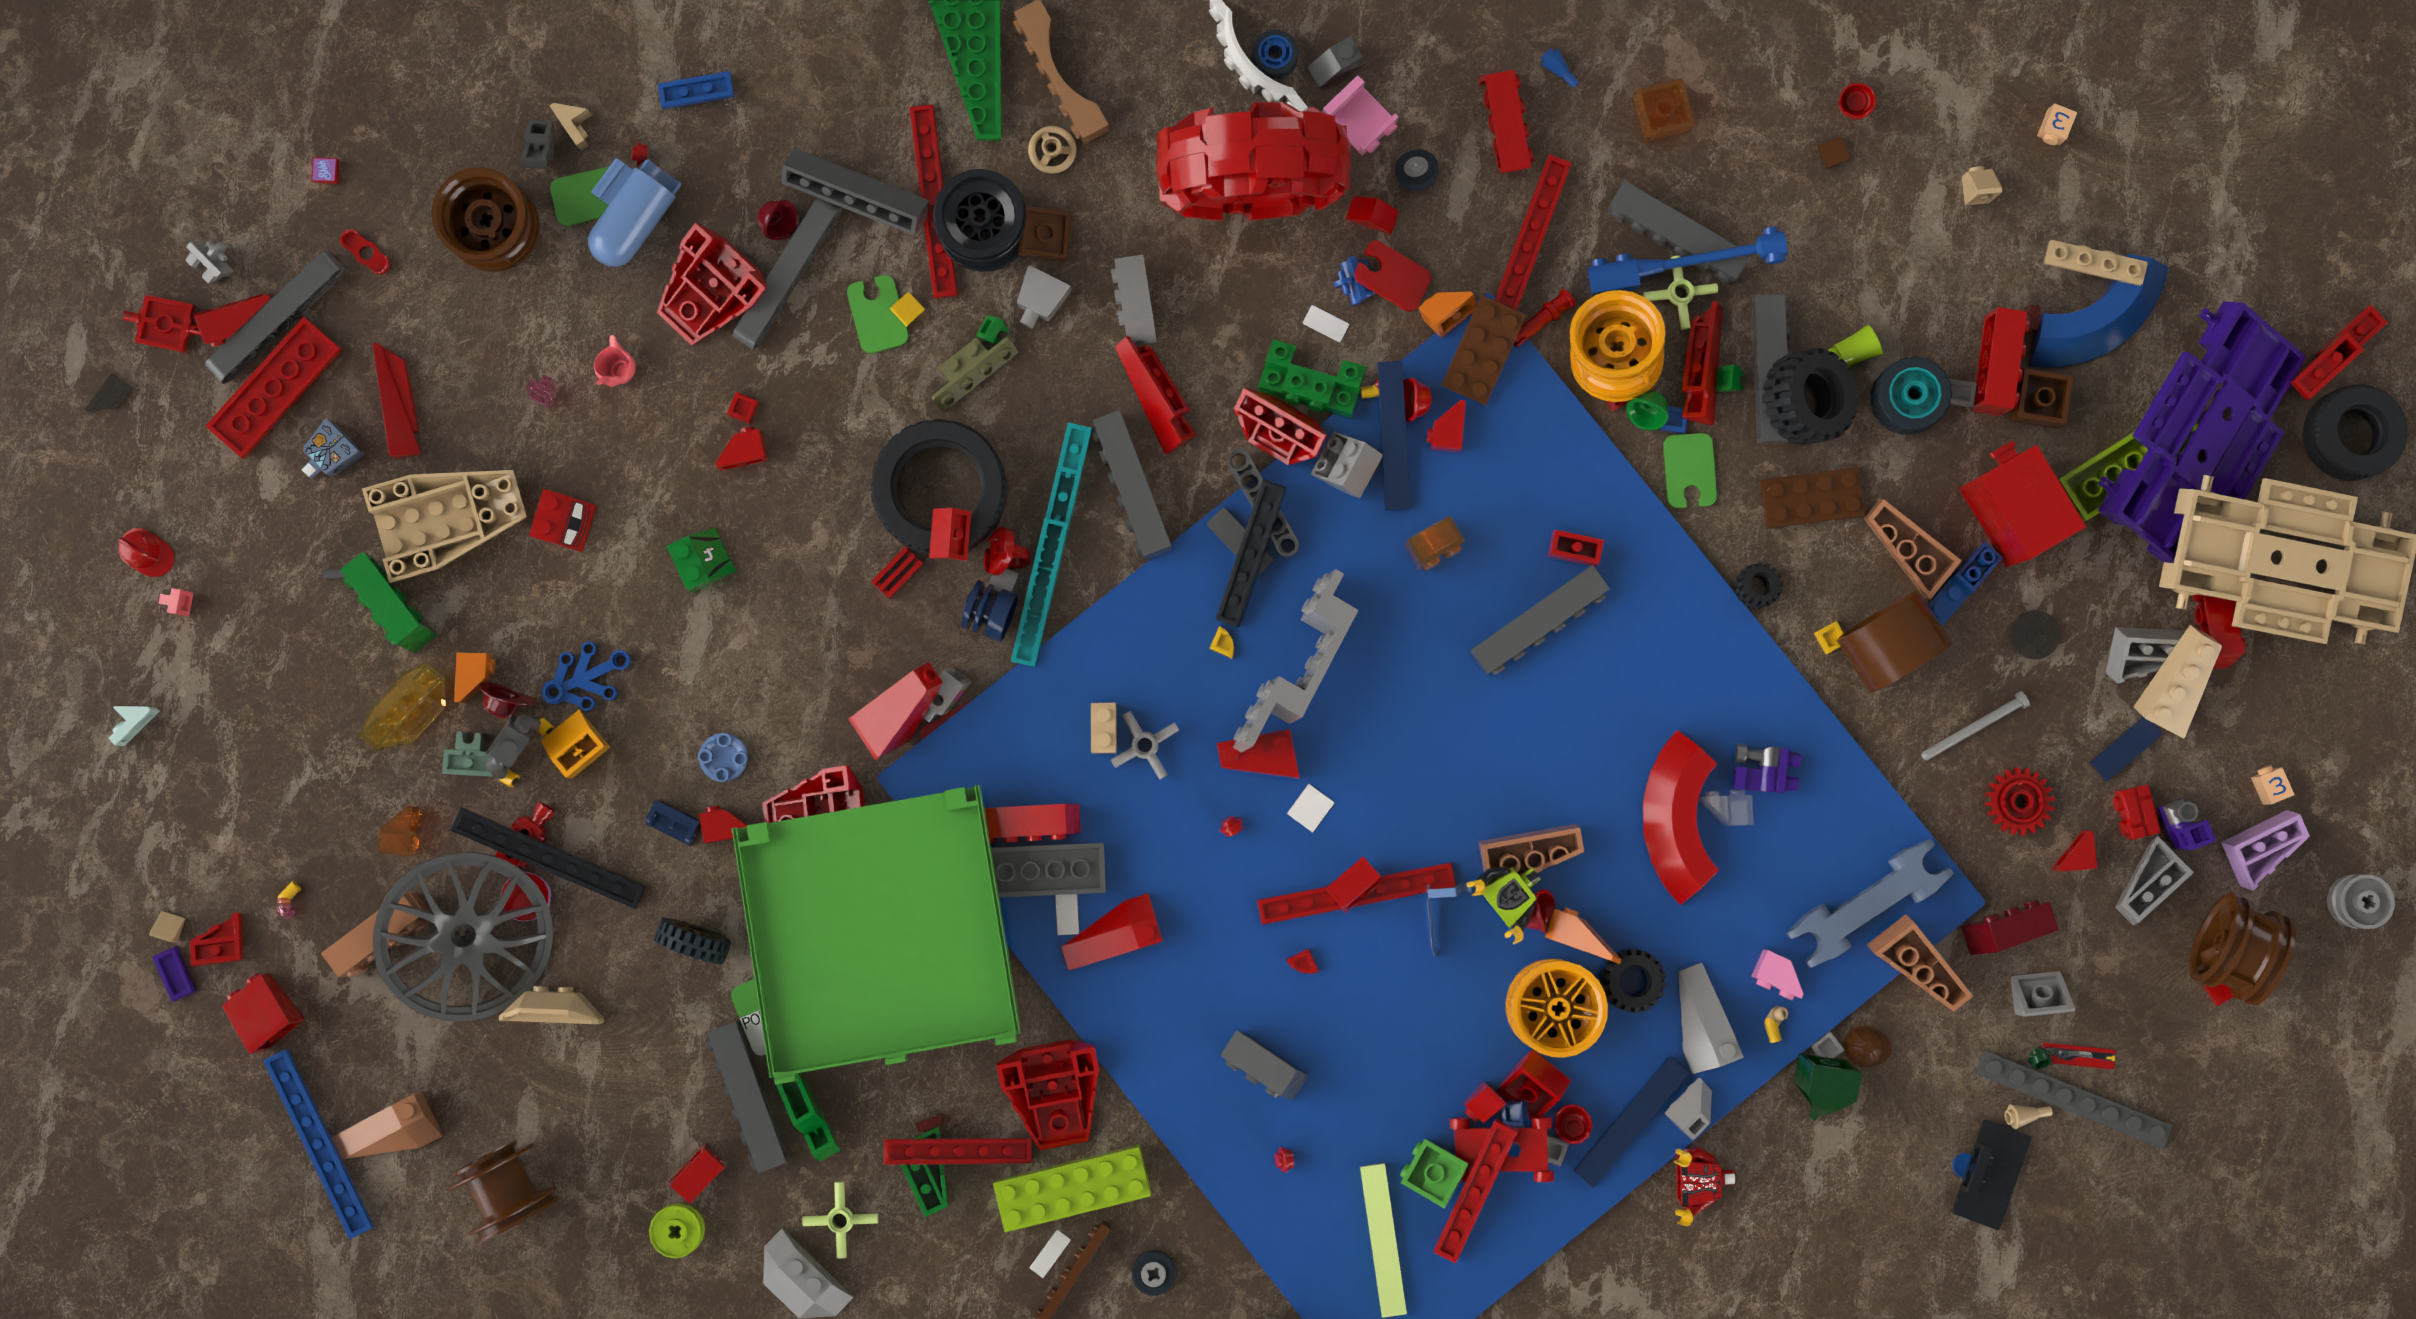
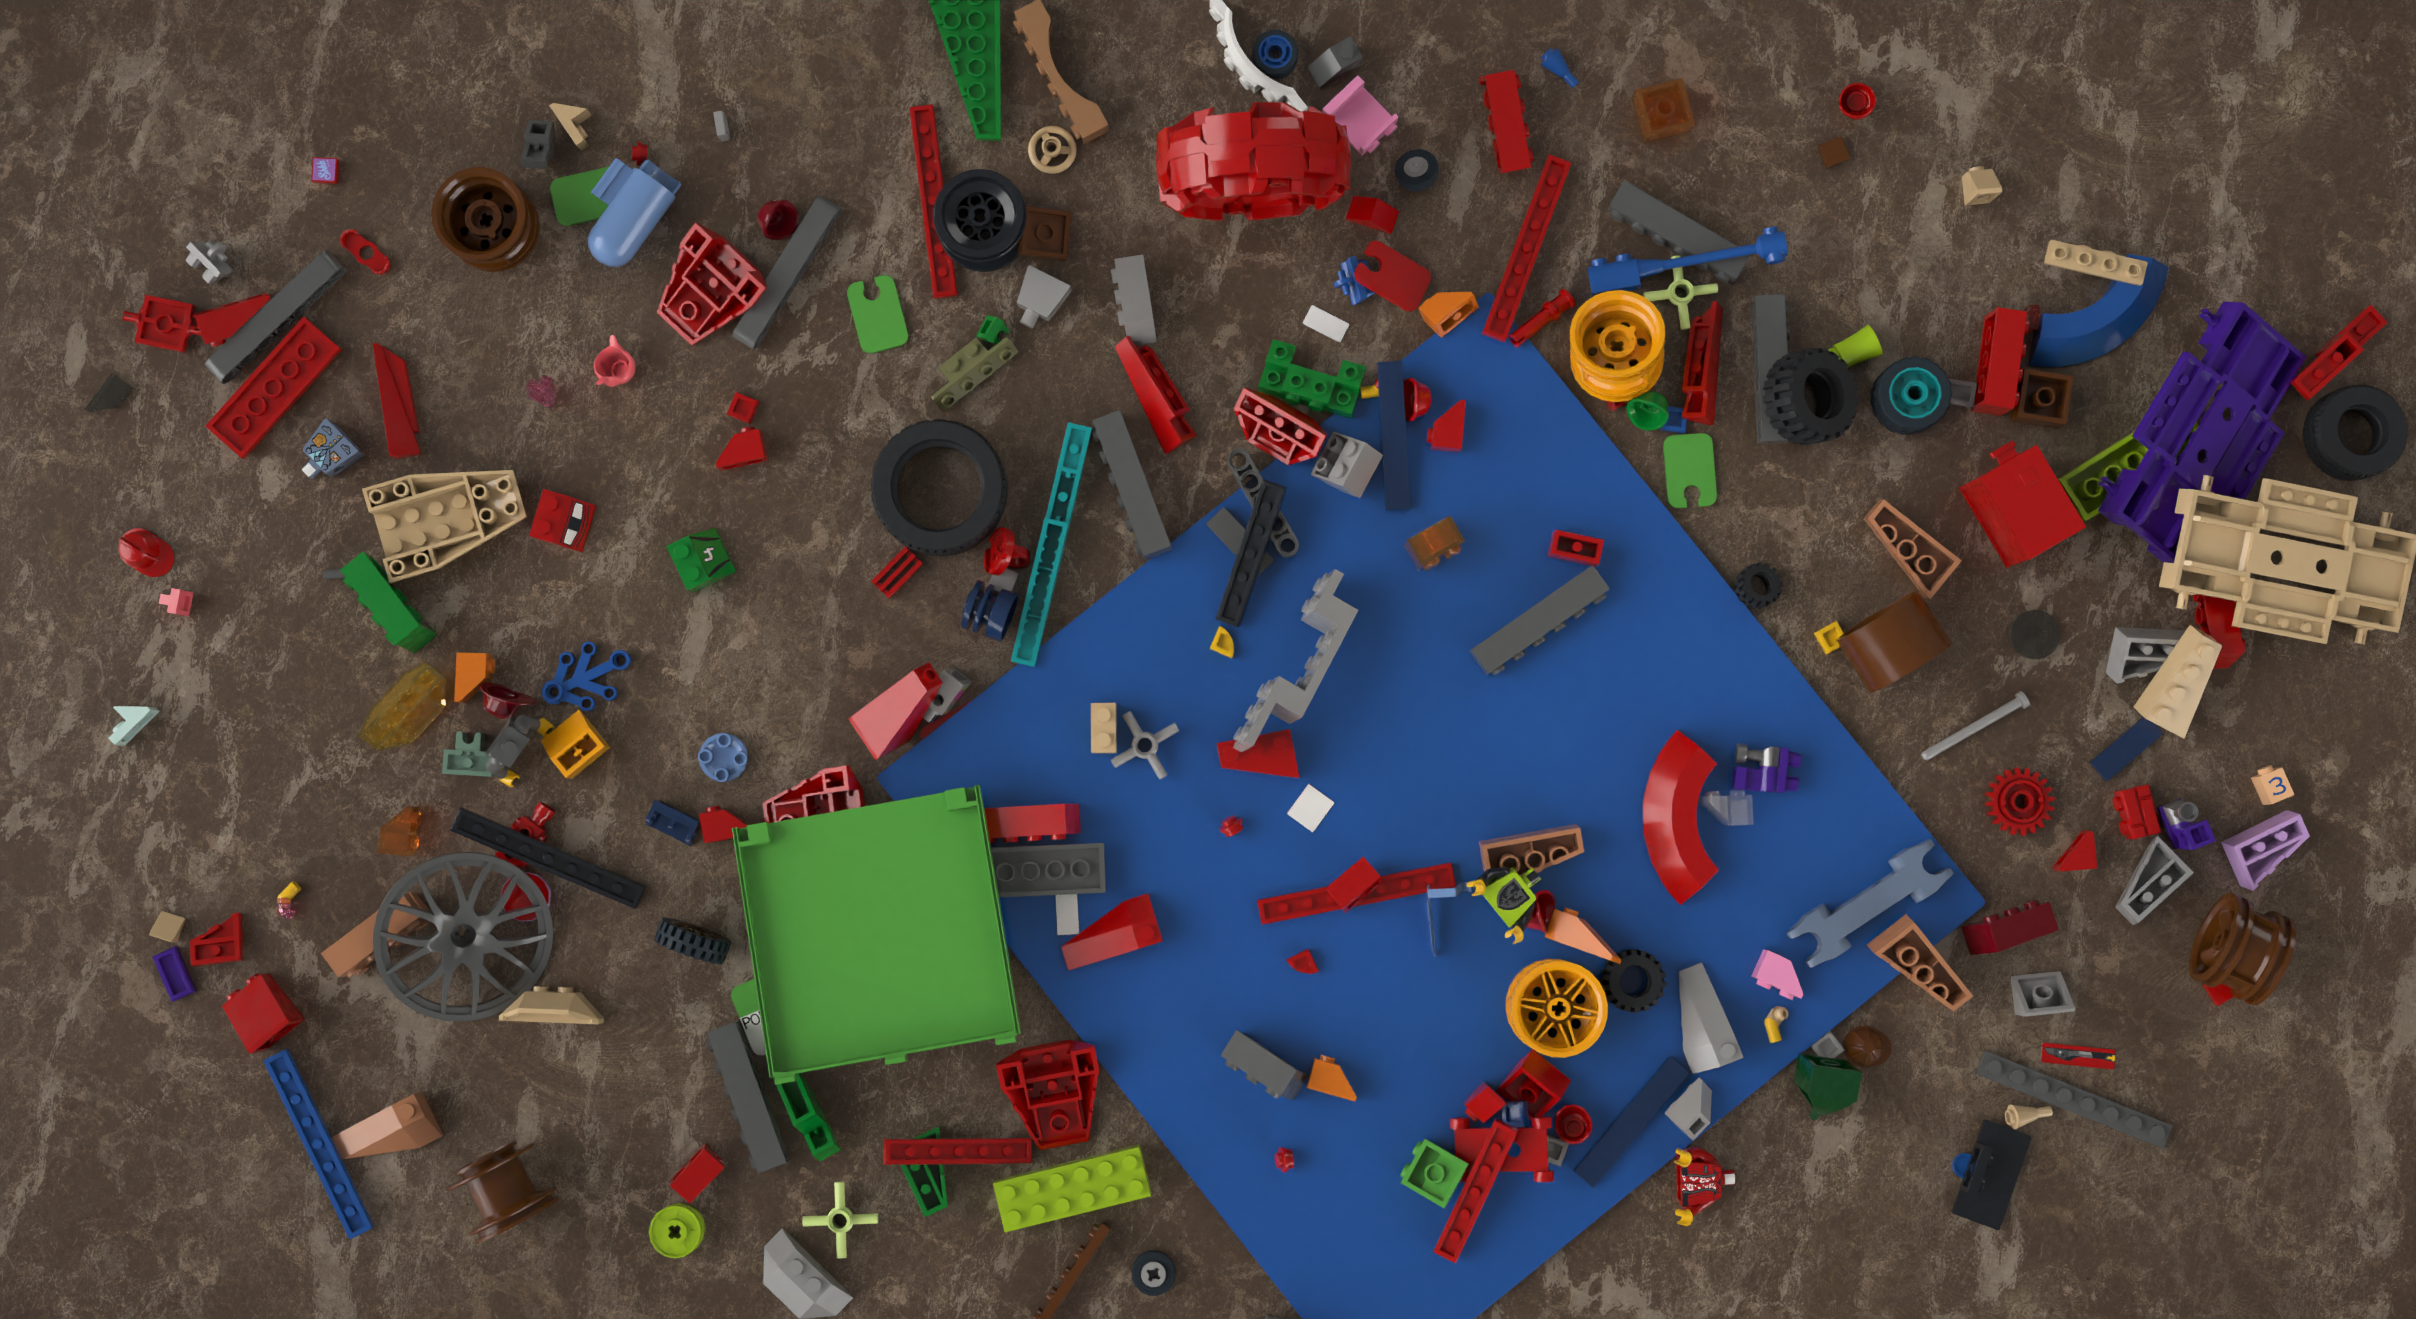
blue plate [658,71,735,110] -> none
dark grey brick [781,149,929,236] -> none
yellow tile [890,292,925,327] -> none
clear red tile [915,1113,944,1132] -> none
red panel [929,508,971,561] -> none
white sticker [1029,1230,1071,1278] -> none
yellowish green tile [1360,1163,1407,1318] -> none
reddish brown plate [1441,295,1526,406] -> none
green tile [1715,365,1745,393] -> none
reddish brown plate [1759,467,1865,529] -> none
blue slope [1927,541,2003,626] -> none
dark green plate [2028,1047,2052,1069] -> none
light nougat brick [2037,103,2077,145] -> none
light grey wheel [2327,874,2395,929] -> none
none -> light grey tile [713,111,731,142]
none -> orange slope [1307,1054,1357,1102]

